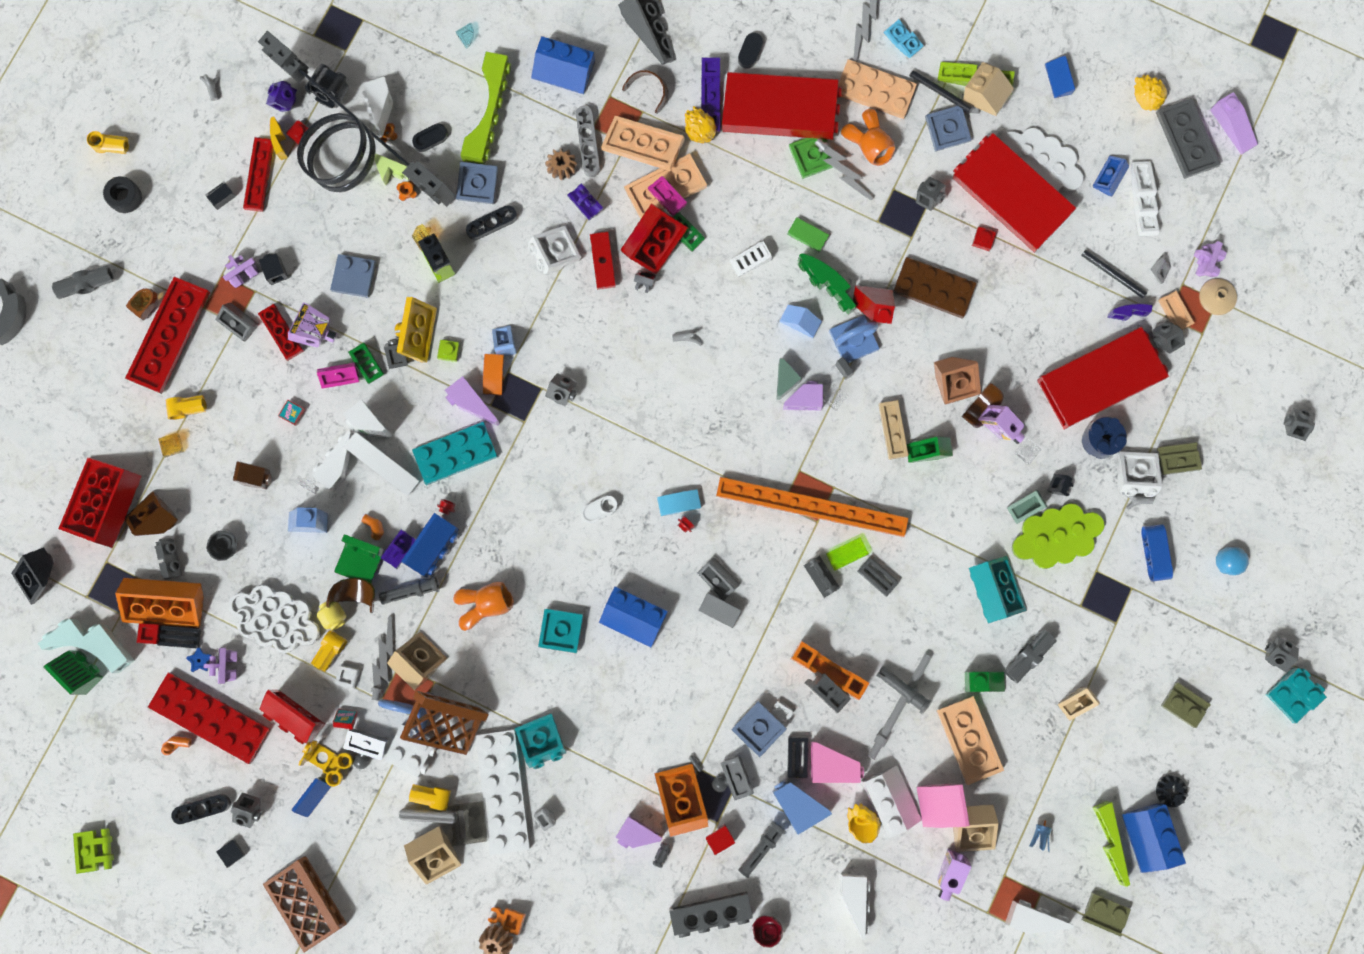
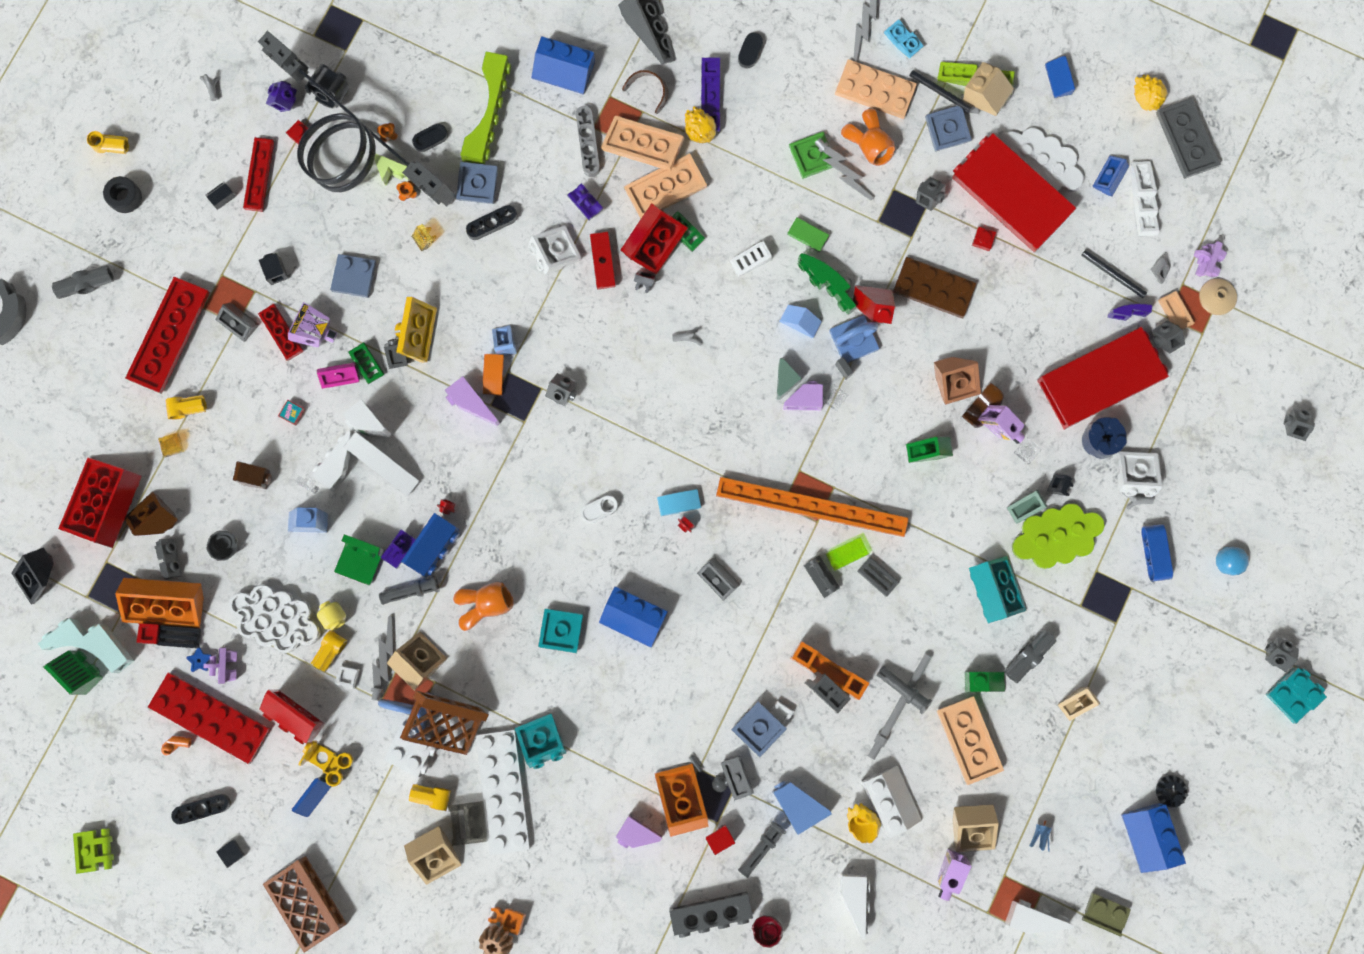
rock [126,288,157,321] -> none
lavender hips [223,255,259,288] -> none
dark grey brick [231,792,262,828] -> none
yellow slope [270,116,288,161] -> none
reddish brown piece [326,578,375,613] -> none
tile [333,709,358,730] -> none
plate [344,729,388,770] -> none
orange arm [361,514,384,540] -> none
white slope [362,77,393,137] -> none
light grey axle [399,809,457,824] -> none
teal plate [412,422,498,486] -> none
black hips [418,233,455,283] -> none
lime plate [437,340,460,362] -> none
clear light blue tile [456,22,474,49] -> none
light grey slope [534,808,556,832] -> none
medium nougat gear [545,148,577,181] -> none
dark pink plate [648,176,687,216] -> none
dark grey piece [653,842,671,868] -> none
slope [698,593,742,628] -> none
red brick [722,72,842,140] -> none
black tile [787,737,808,778] -> none
bright pink slope [811,742,864,783] -> none
tan plate [878,400,908,460] -> none
bright pink slope [916,784,970,828] -> none
lime slope [1092,801,1130,887] -> none
olive plate [1157,442,1202,475] -> none
olive plate [1161,682,1211,728] -> none
lavender slope [1210,92,1258,155] -> none

